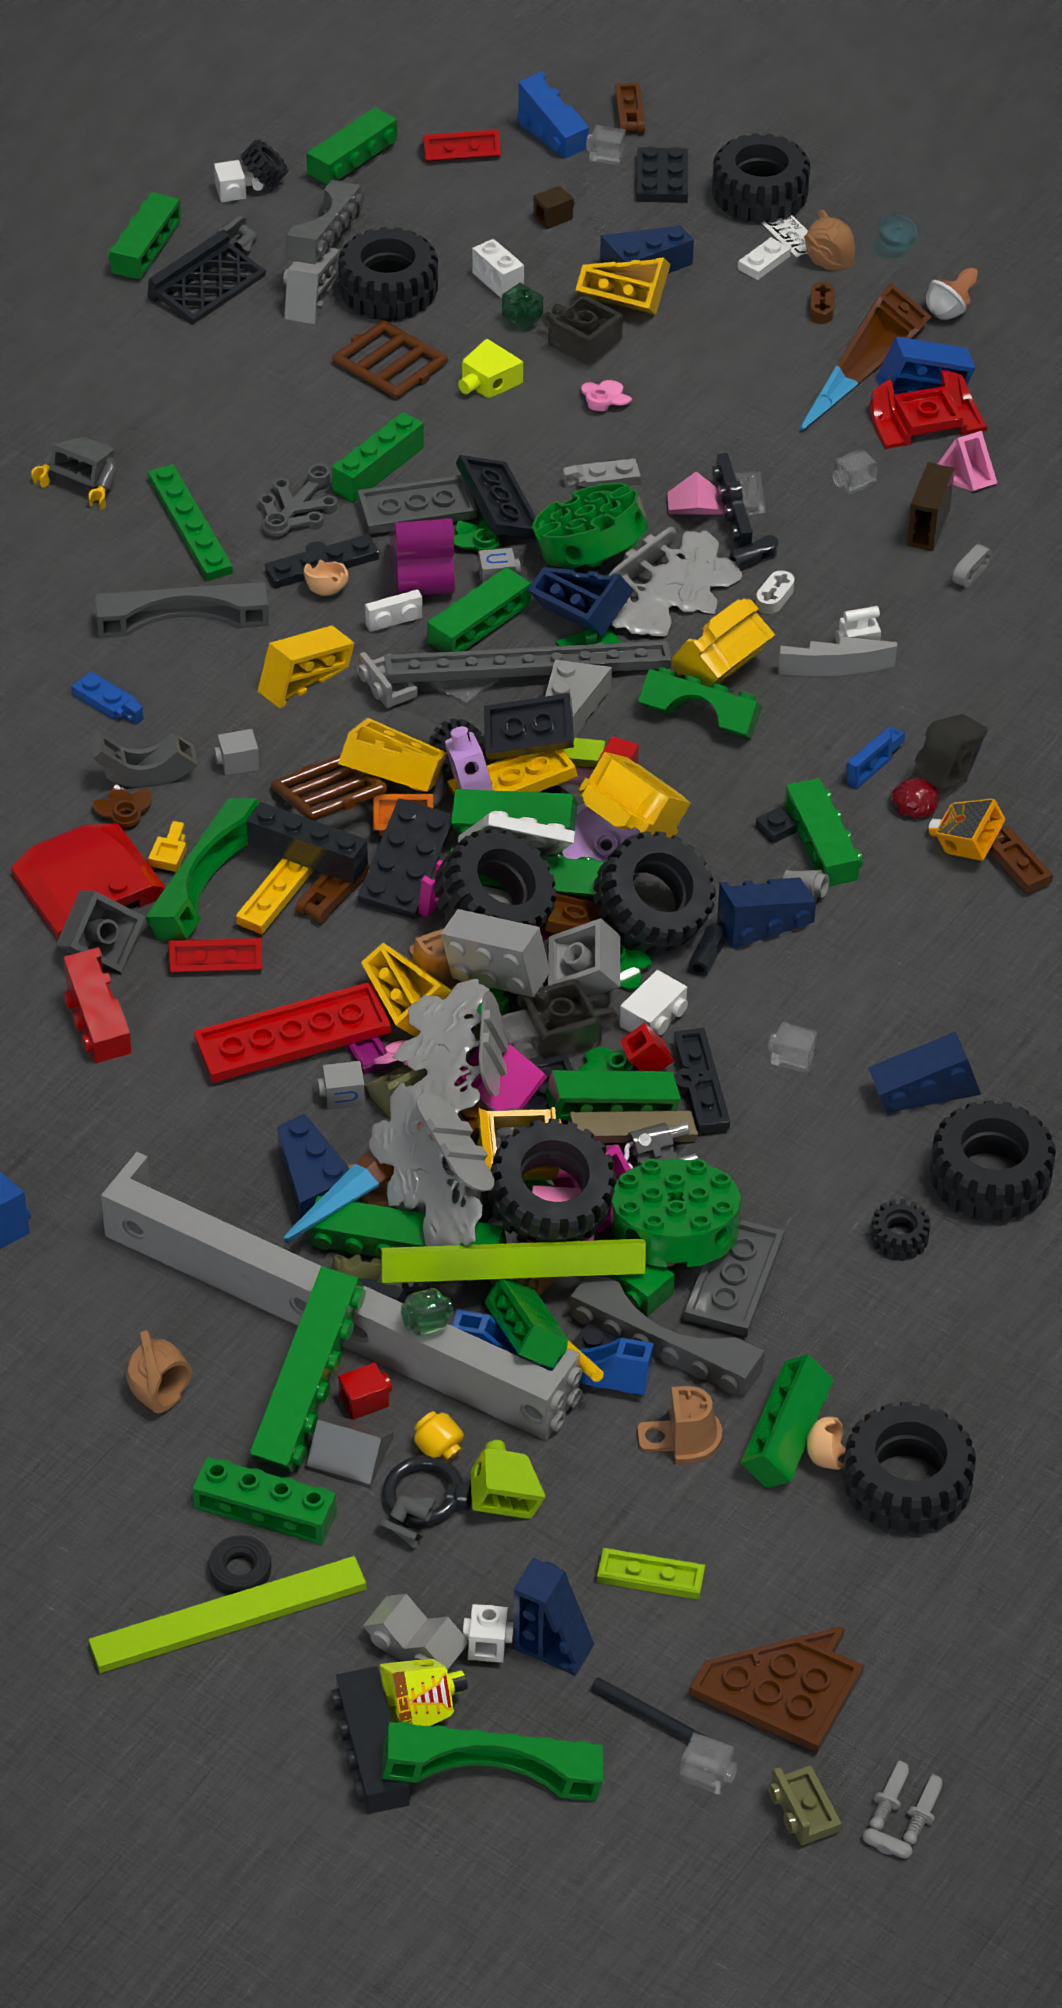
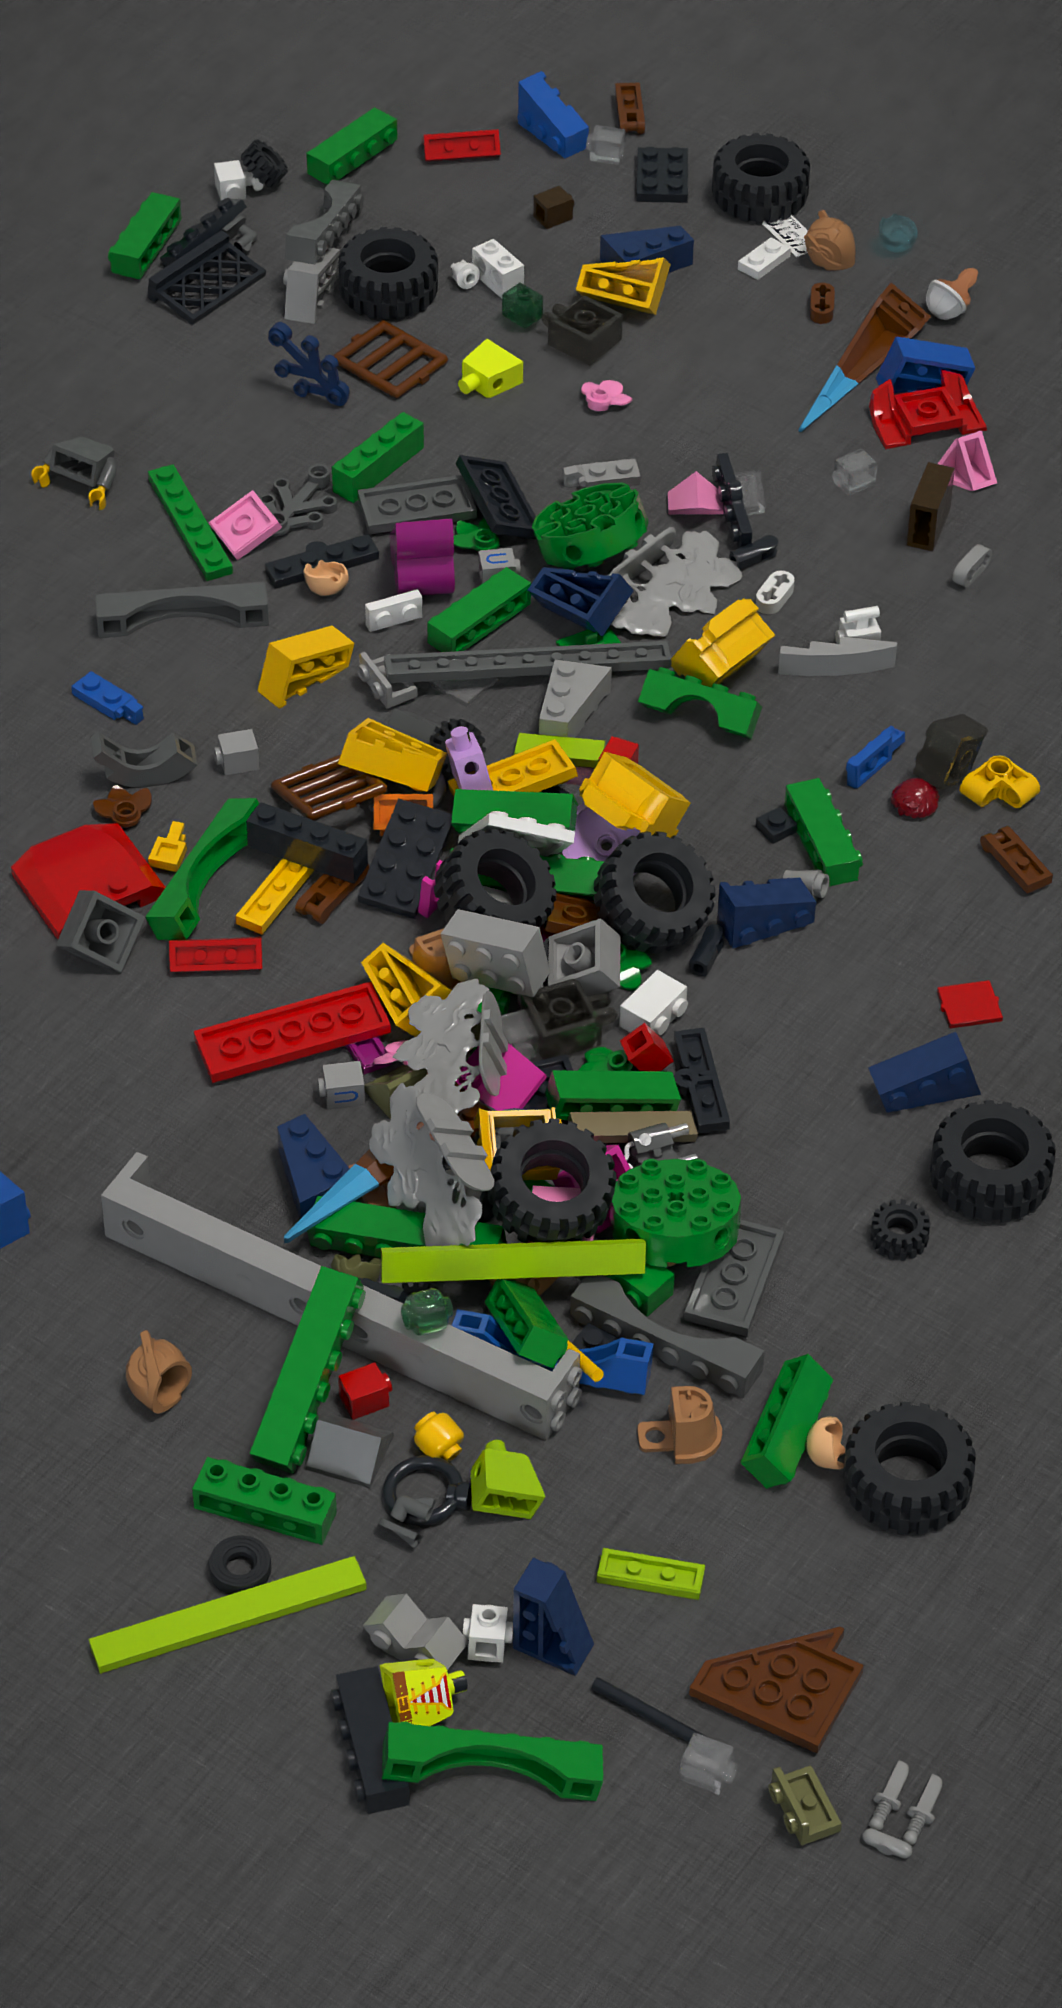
red wedge [63,947,132,1063] -> none
black plate [484,693,574,760] -> none
clear brick [768,1022,818,1074] -> none
torso [929,799,1006,861] -> none
none -> black hinge [160,198,247,267]
none -> bright pink plate [208,490,282,561]
none -> dark blue plant [268,322,350,406]
none -> white hose [451,260,480,289]
none -> red piece [937,980,1003,1029]
none -> yellow piece [959,755,1040,808]

